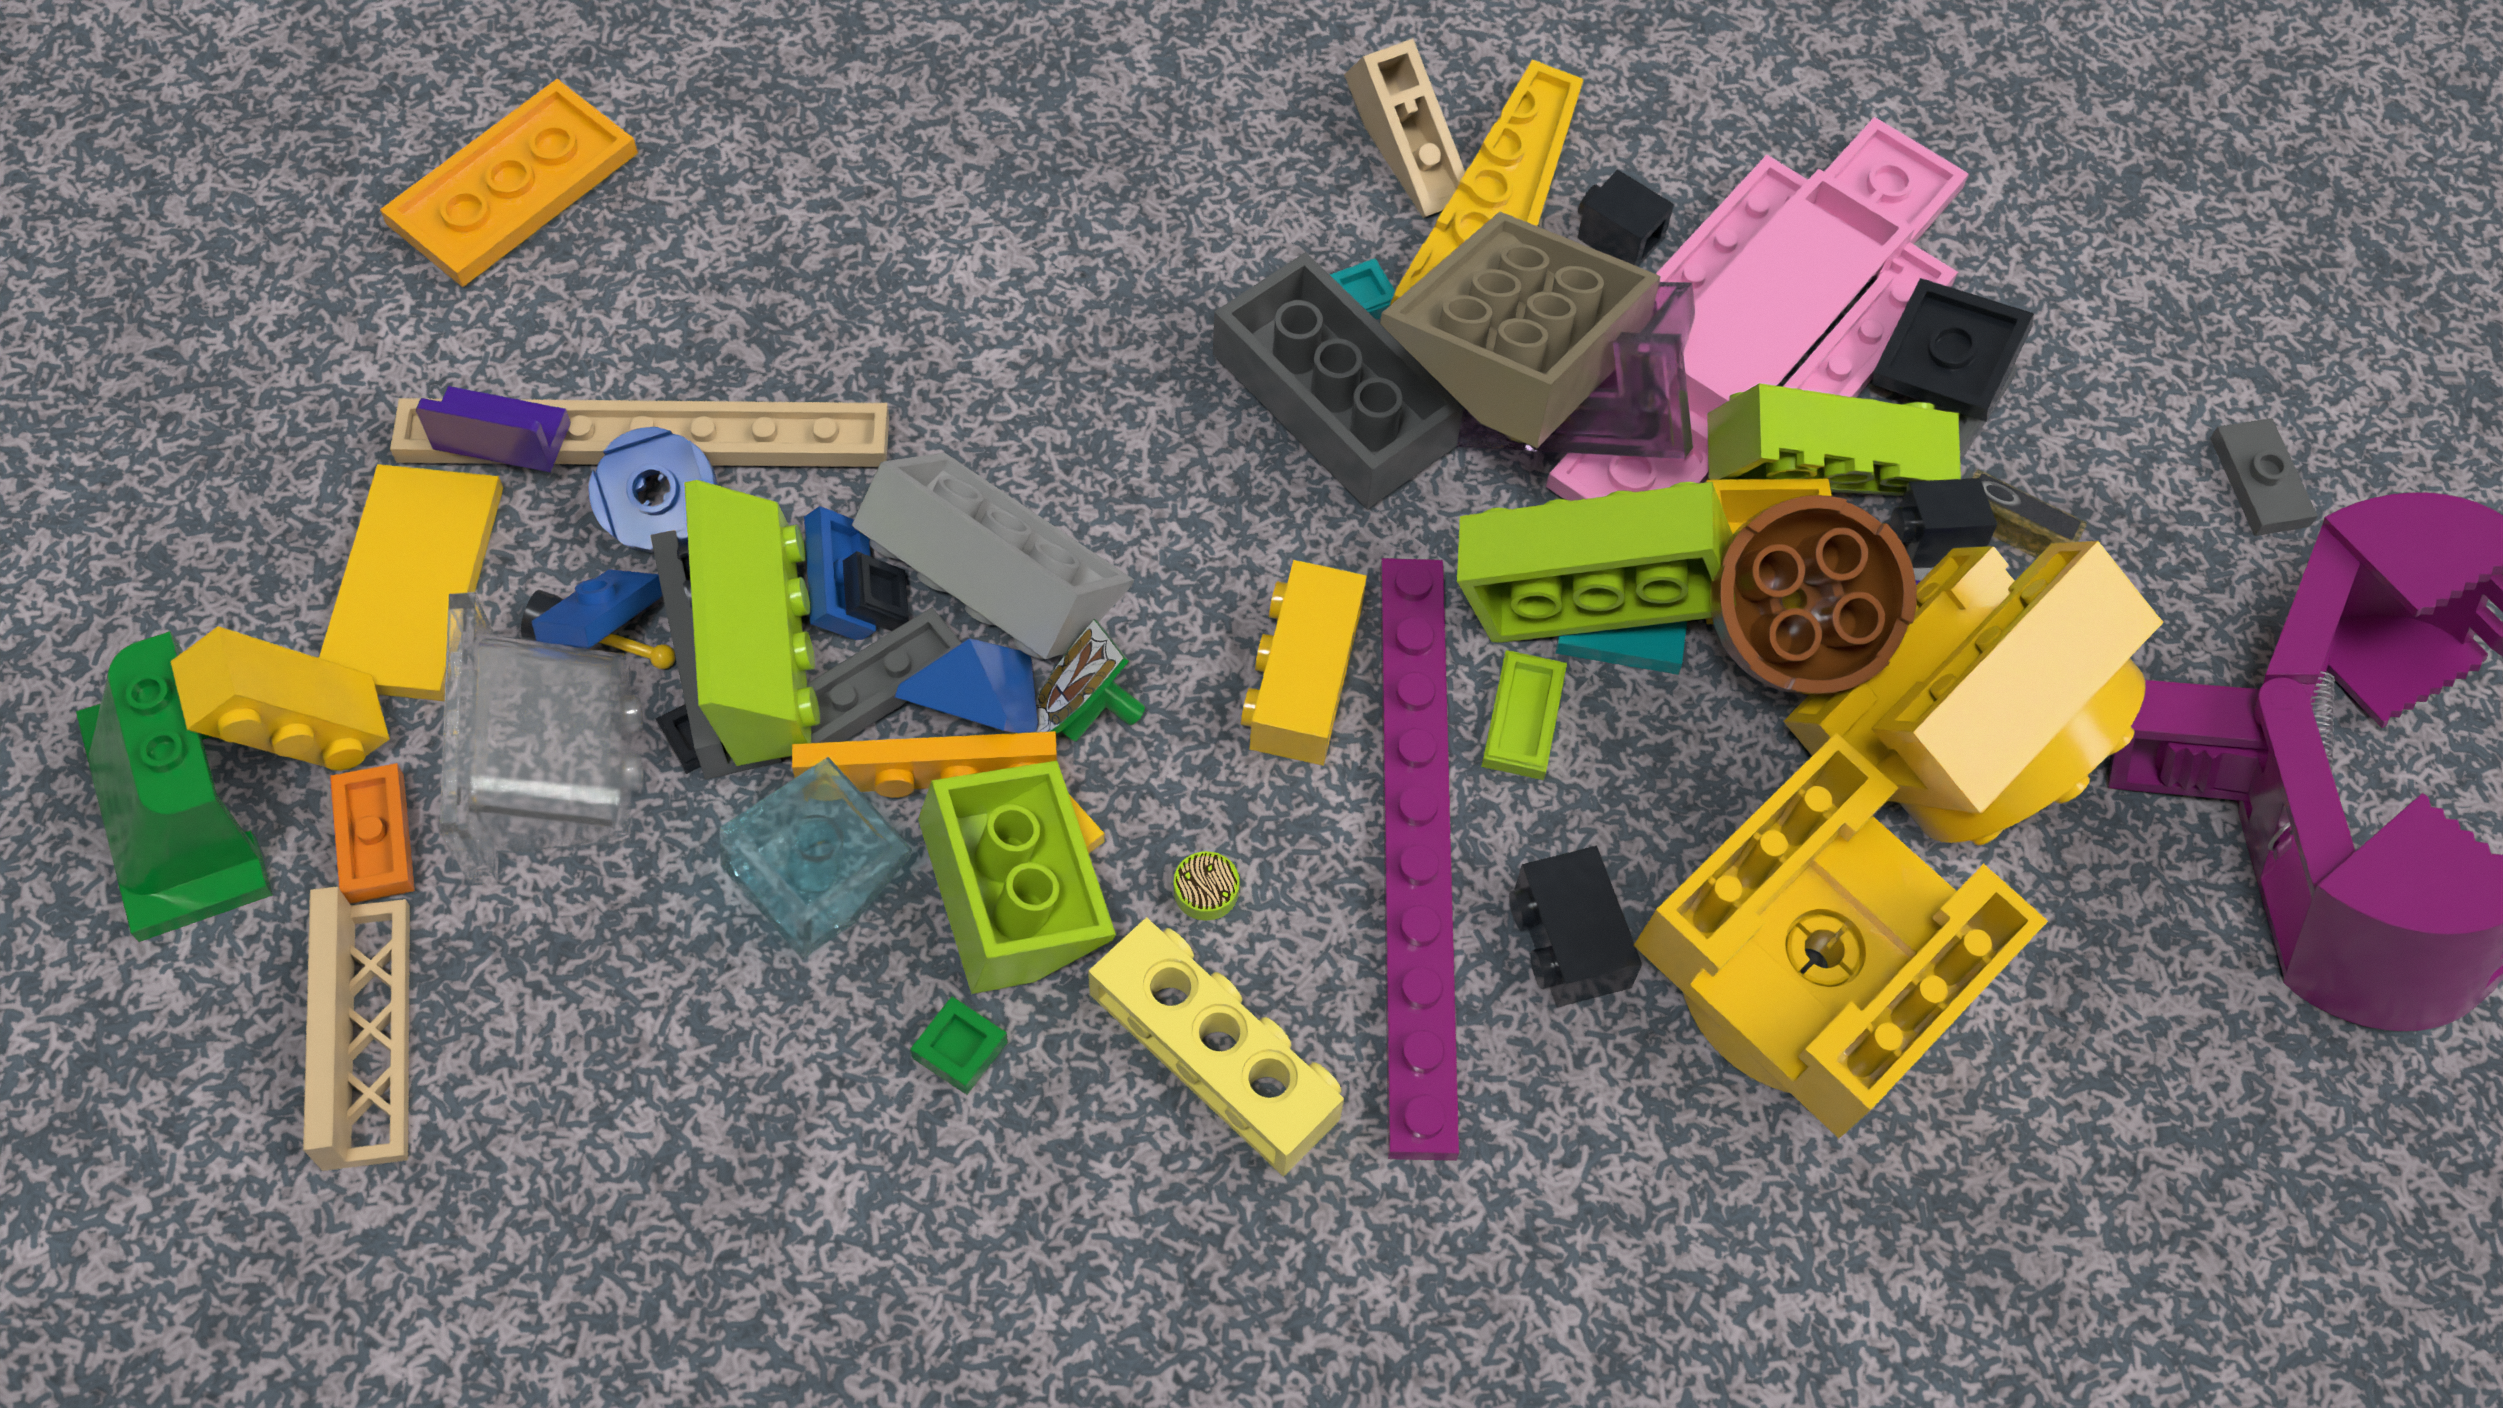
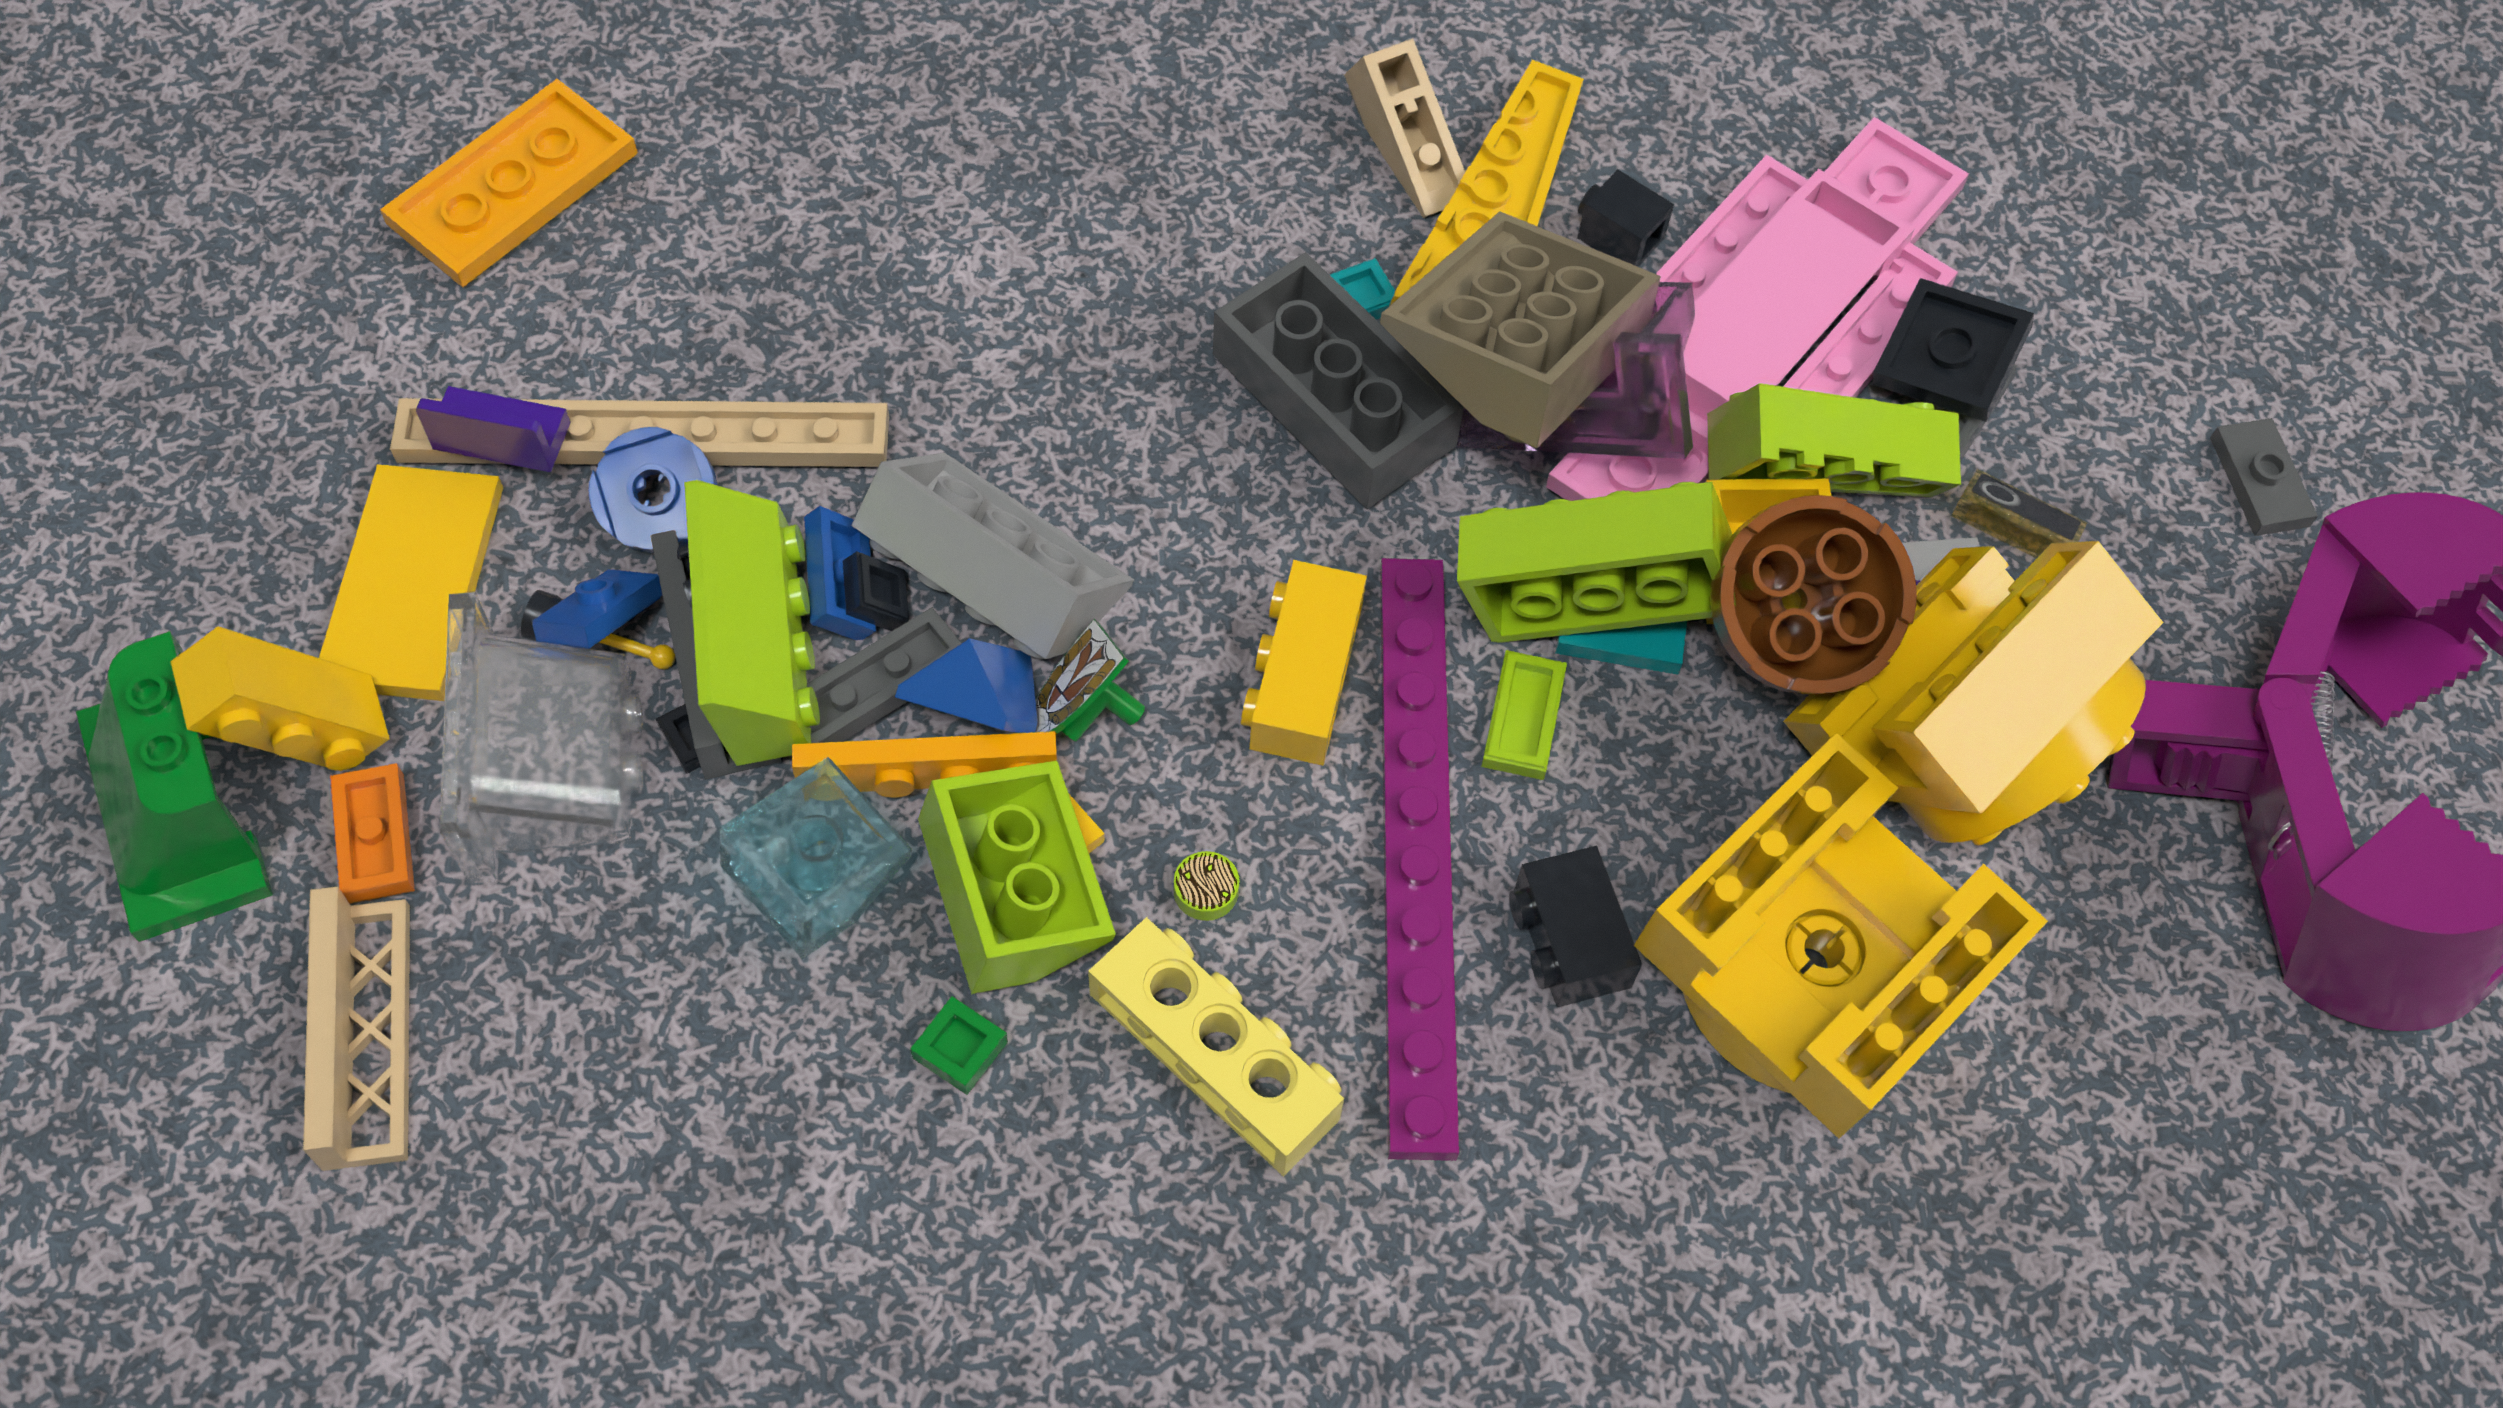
black brick [1891,478,1997,568] -> none

